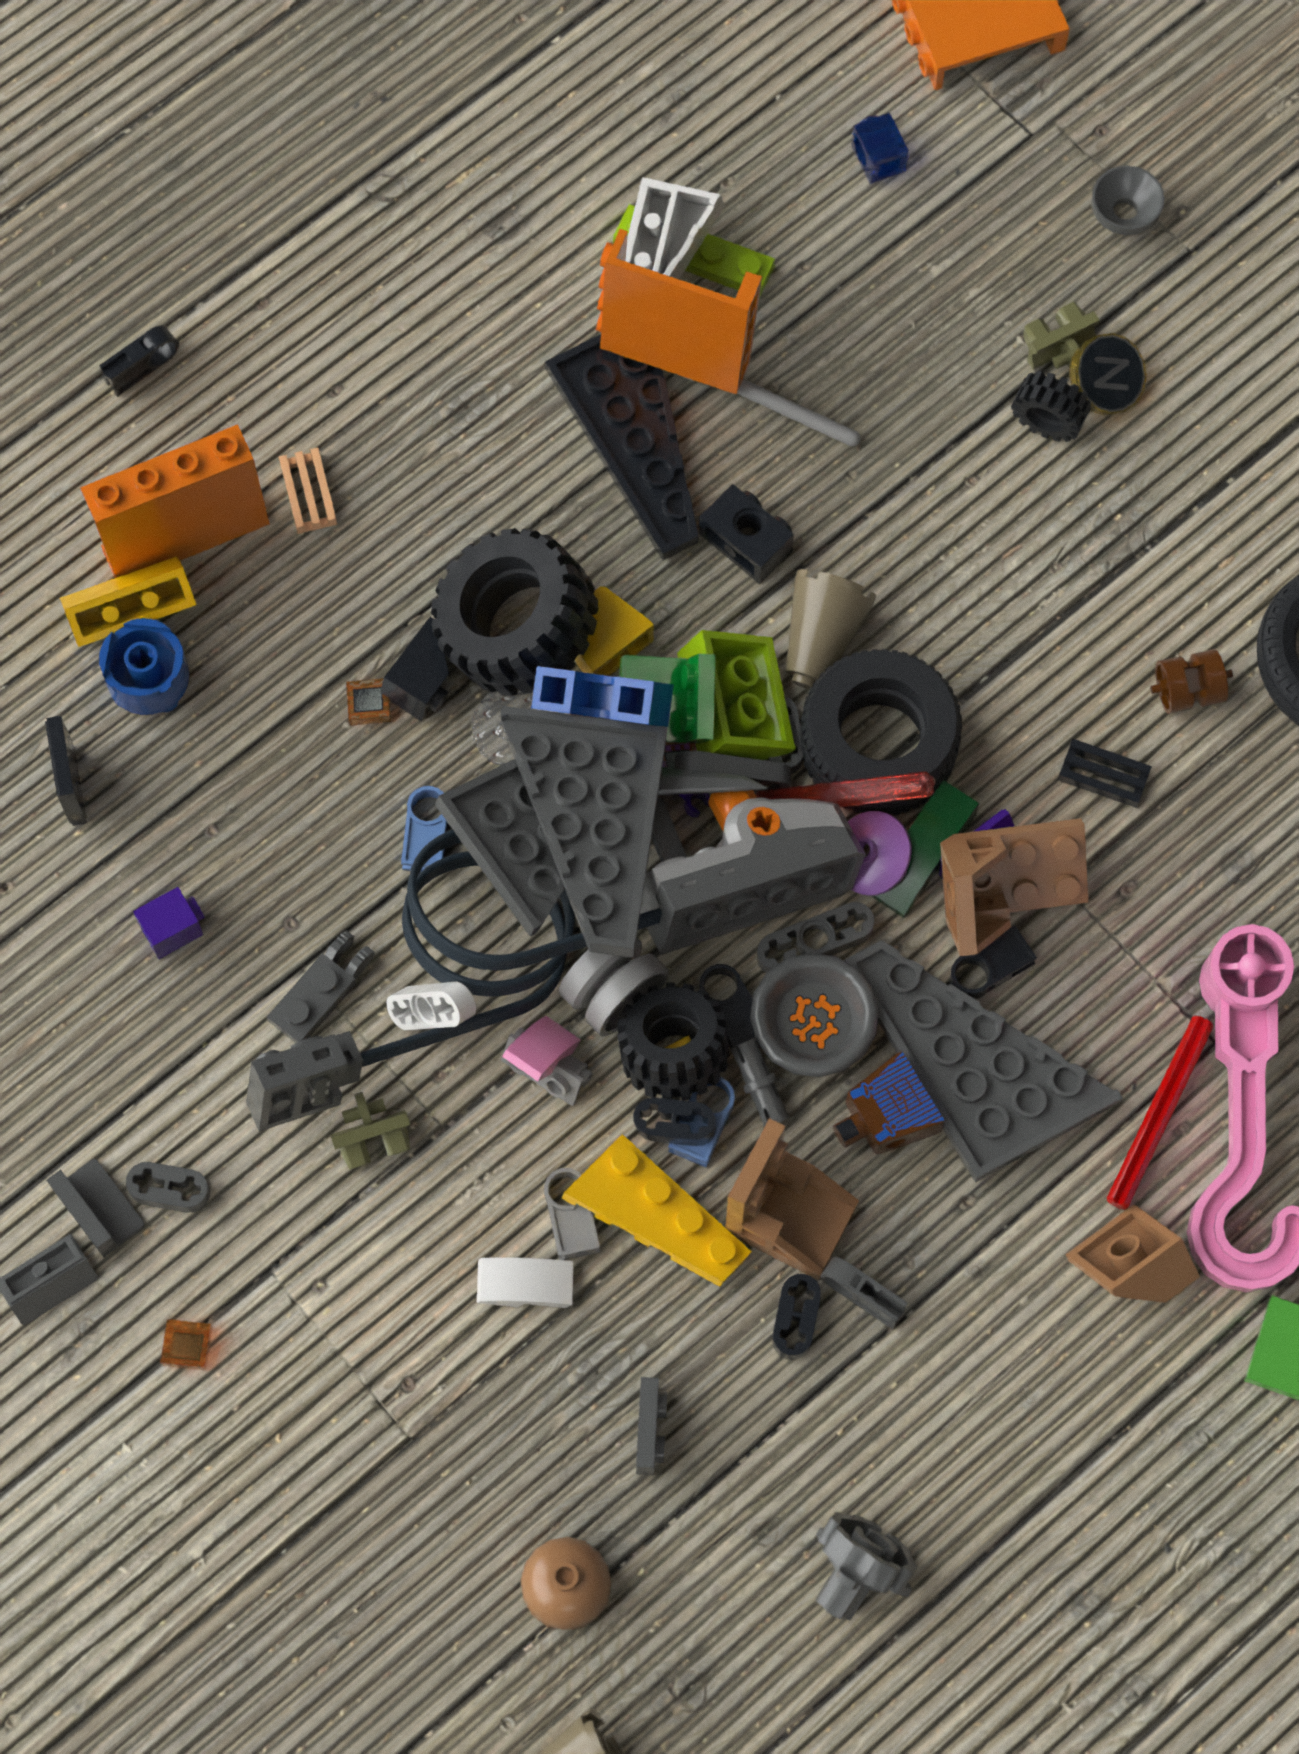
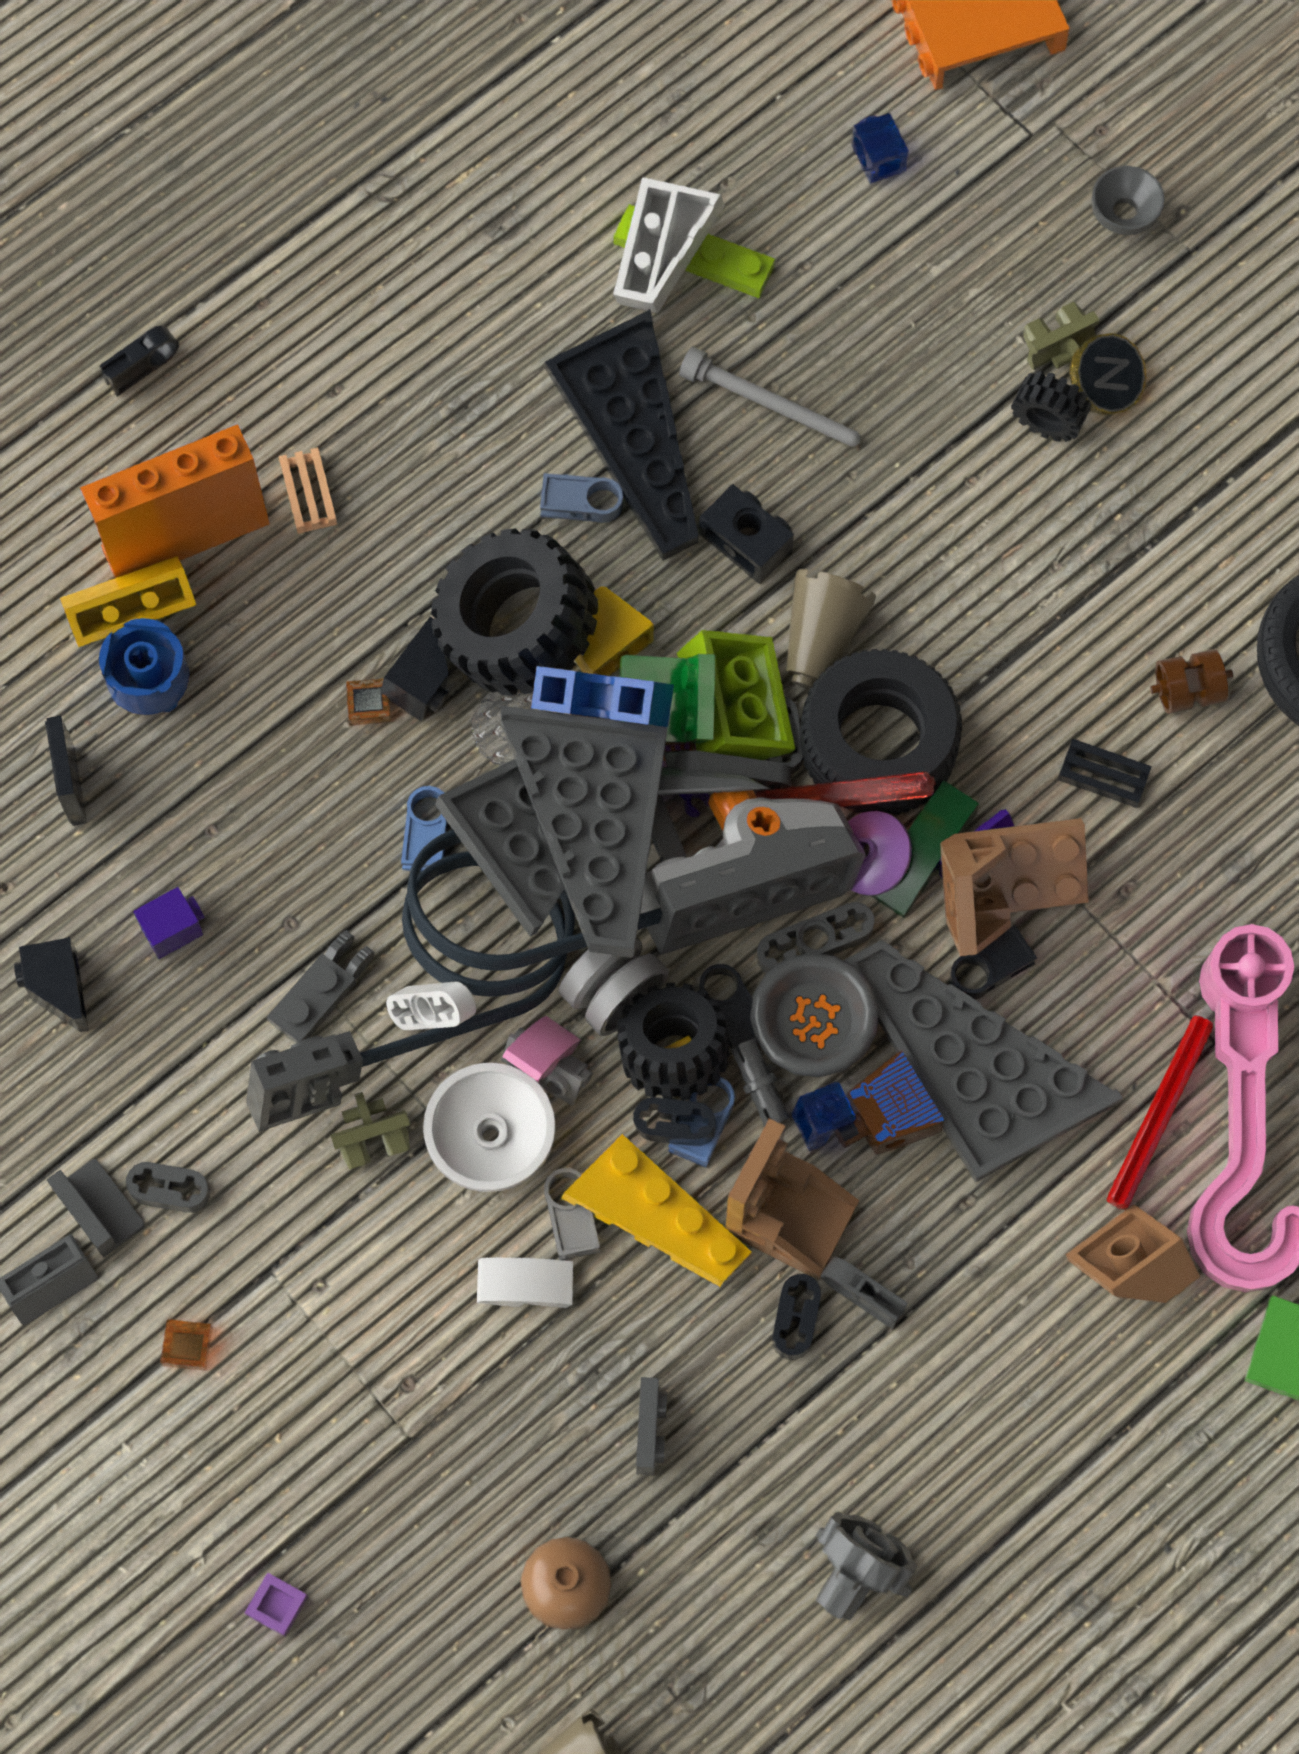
orange panel [596,229,762,395] -> none
none -> black slope [14,937,89,1032]
none -> medium lavender tile [244,1572,308,1637]
none -> white dish [423,1063,555,1192]
none -> sand blue piece [540,473,623,523]
none -> clear blue bracket [791,1082,856,1152]

